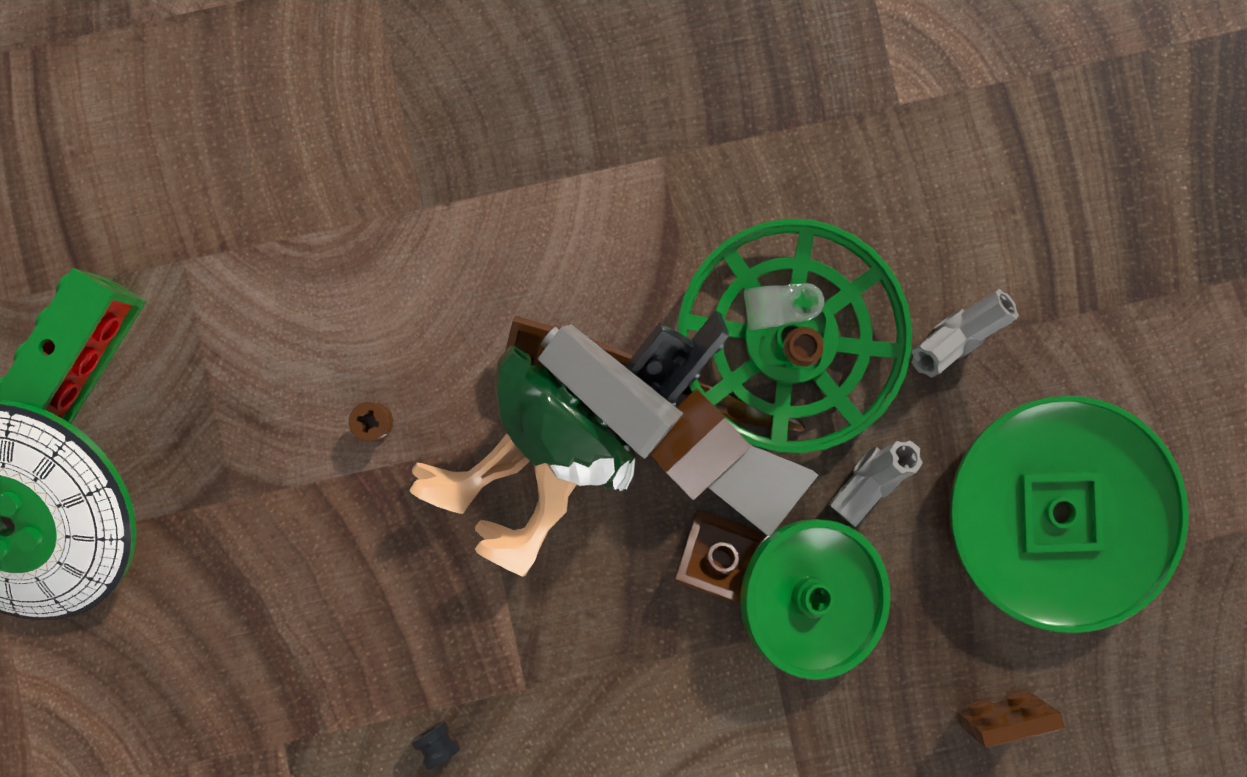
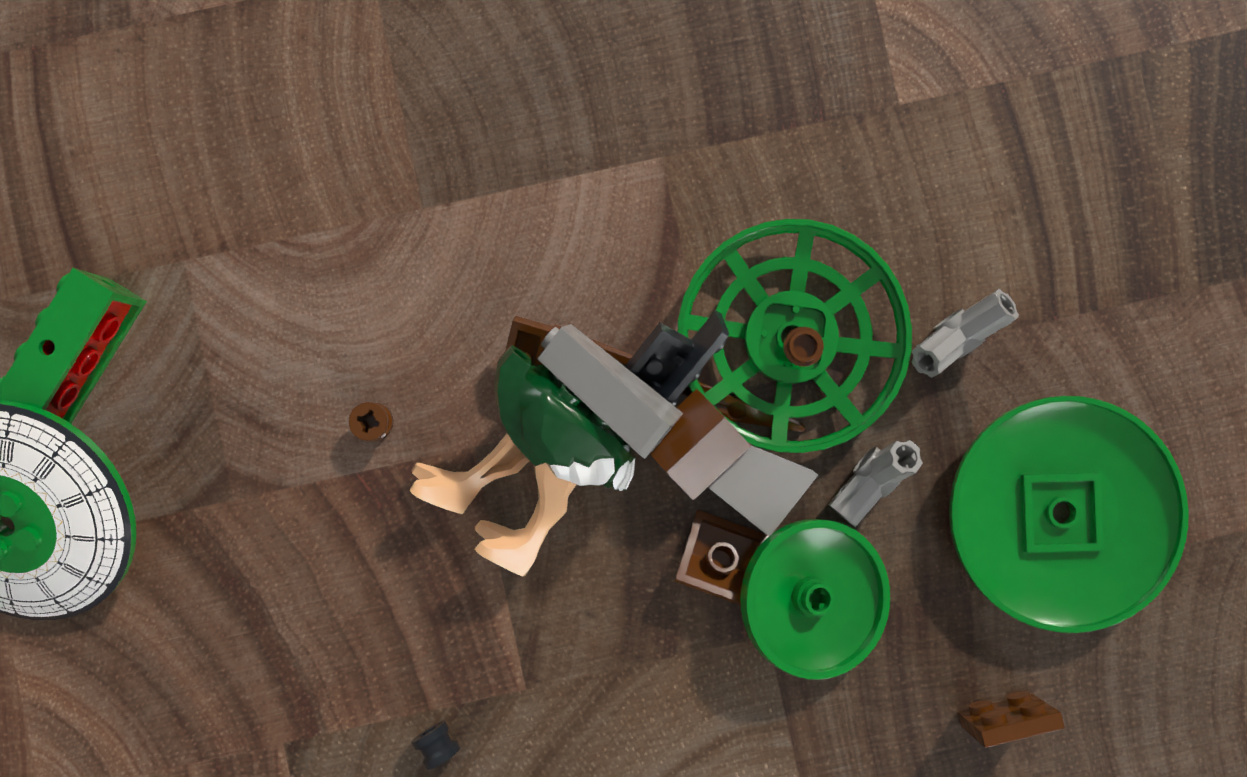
clear piece [744,283,824,330] -> none

